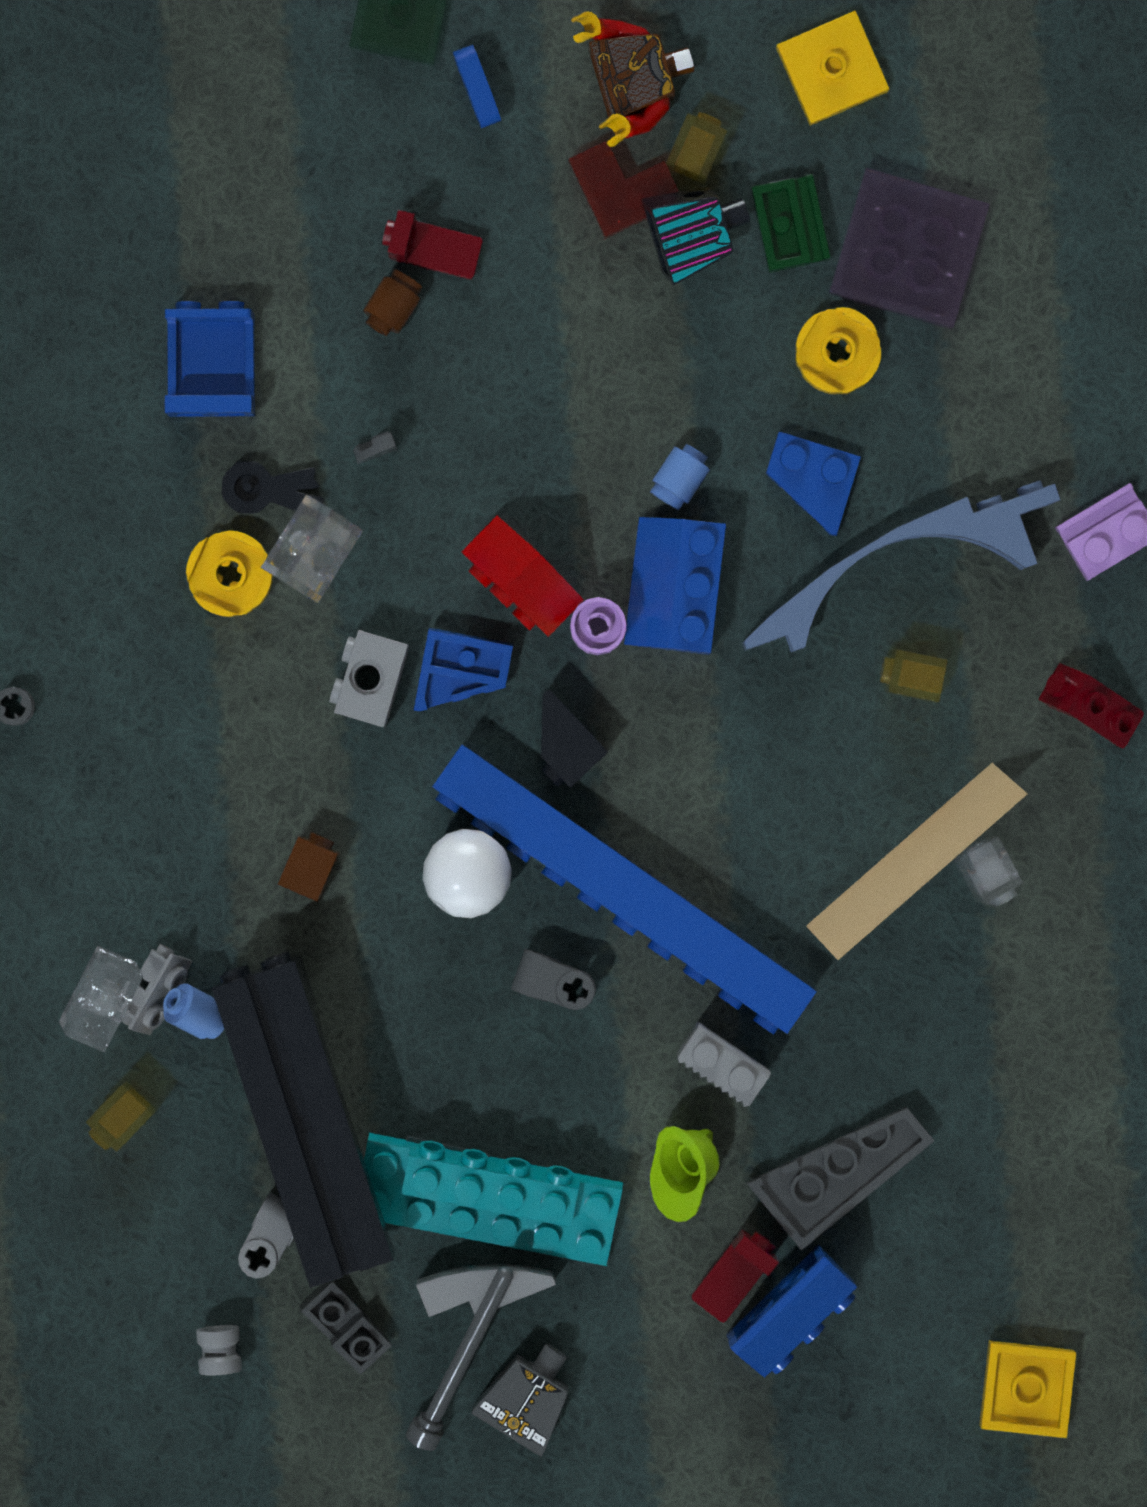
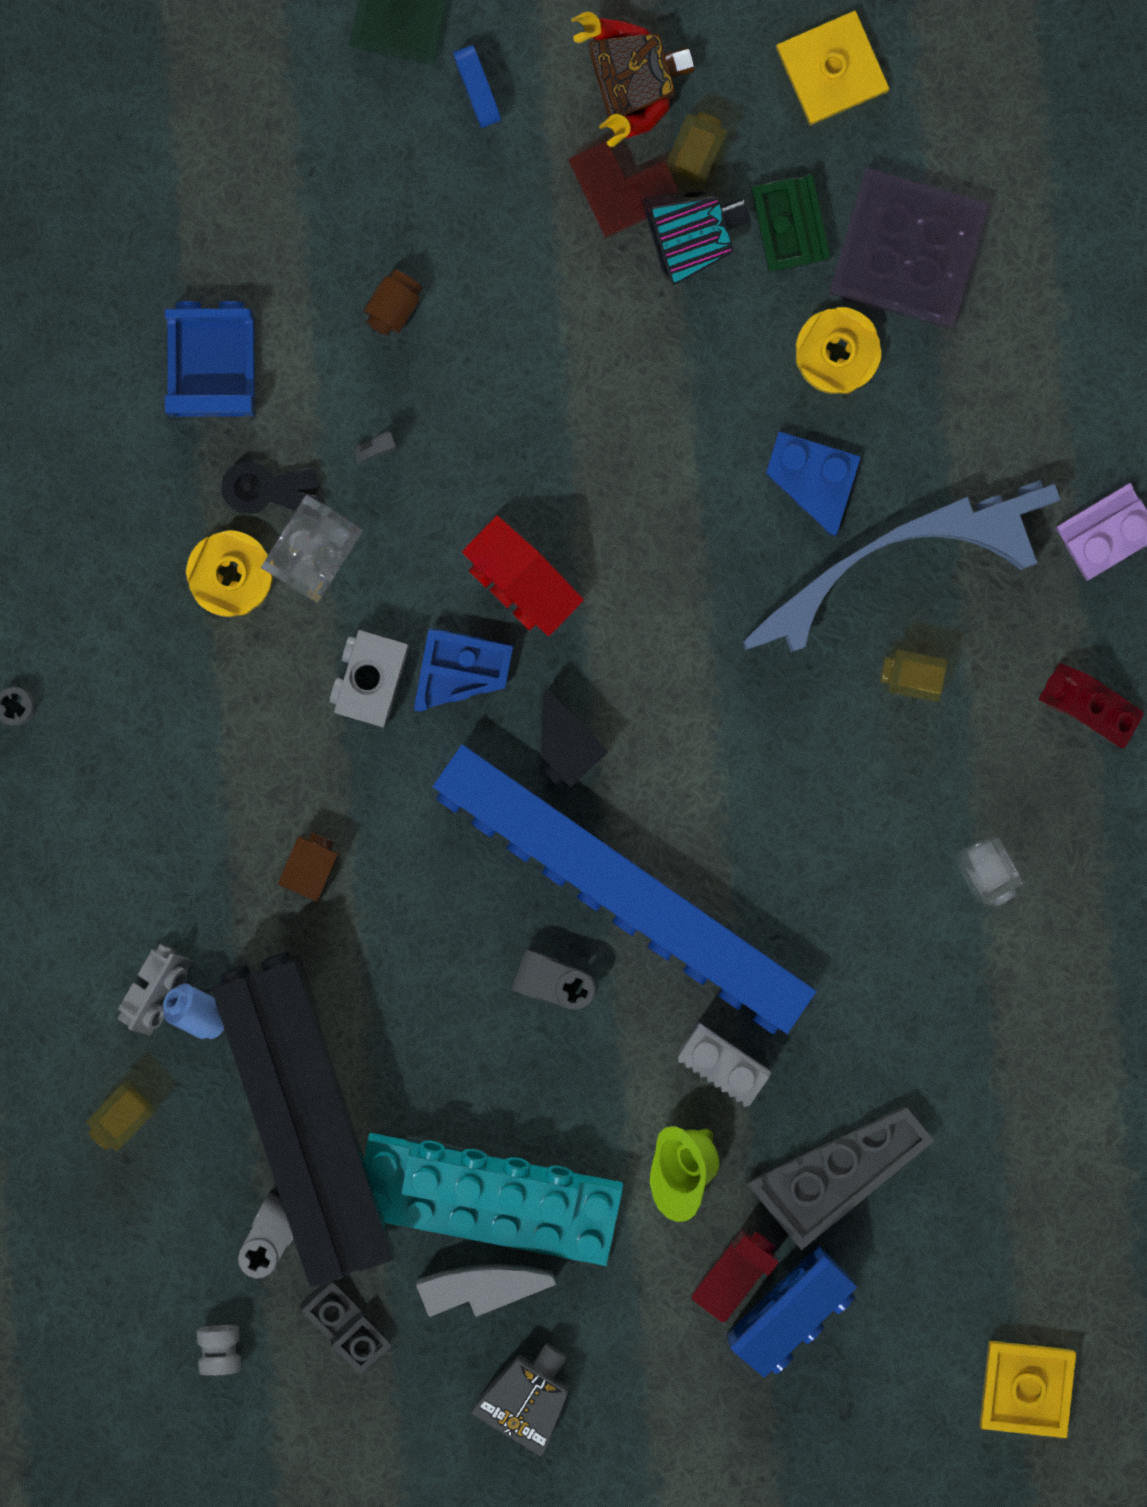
clear brick [59,945,144,1053] -> none
dark red bracket [382,210,483,280] -> none
dark grey piece [405,1266,513,1451] -> none
white piece [422,829,512,918] -> none
lavender wheel [570,597,627,655] -> none
blue slope [624,517,726,655] -> none
medium blue brick [650,444,710,511] -> none
tan sticker [806,763,1027,960] -> none

